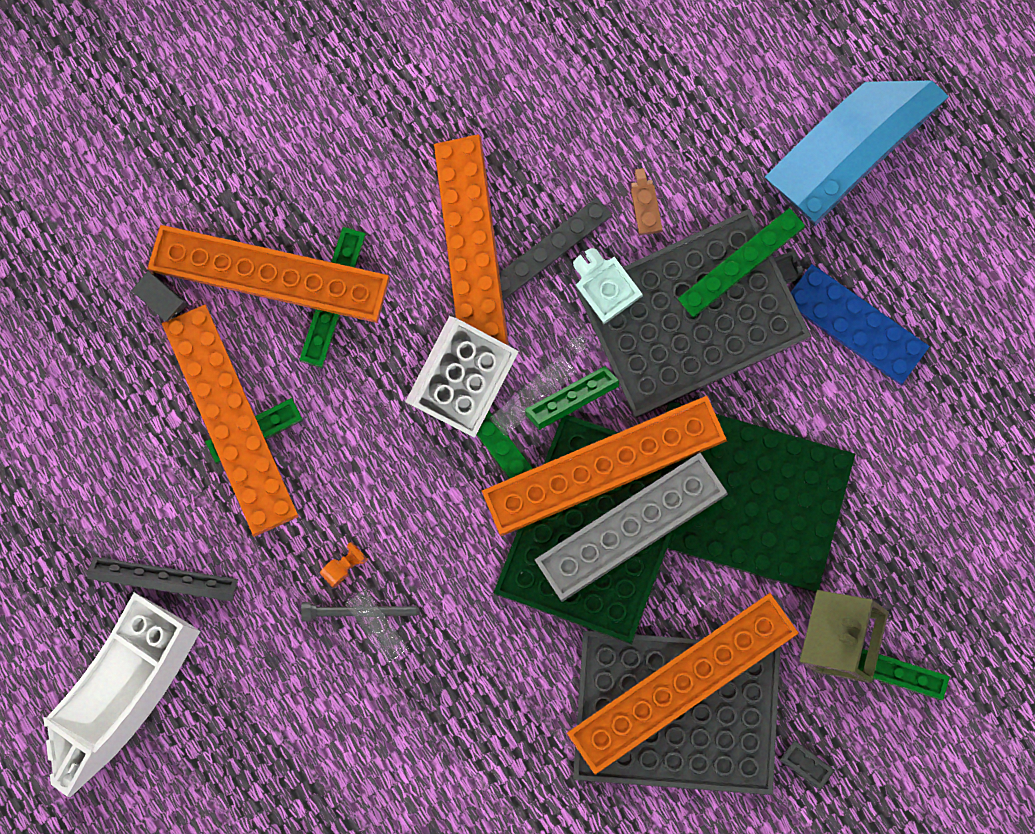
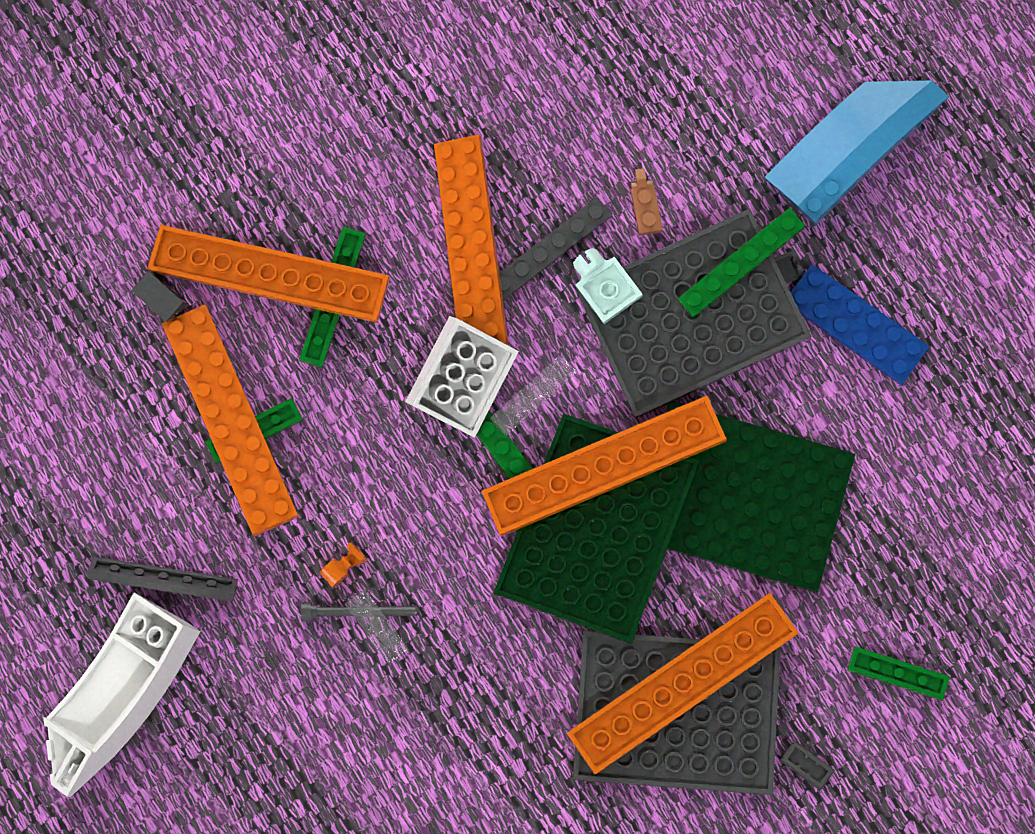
green plate [525,366,619,430] -> none
light grey plate [535,453,728,602] -> none
clear plate [566,334,589,354] -> none
olive piece [799,590,889,684] -> none

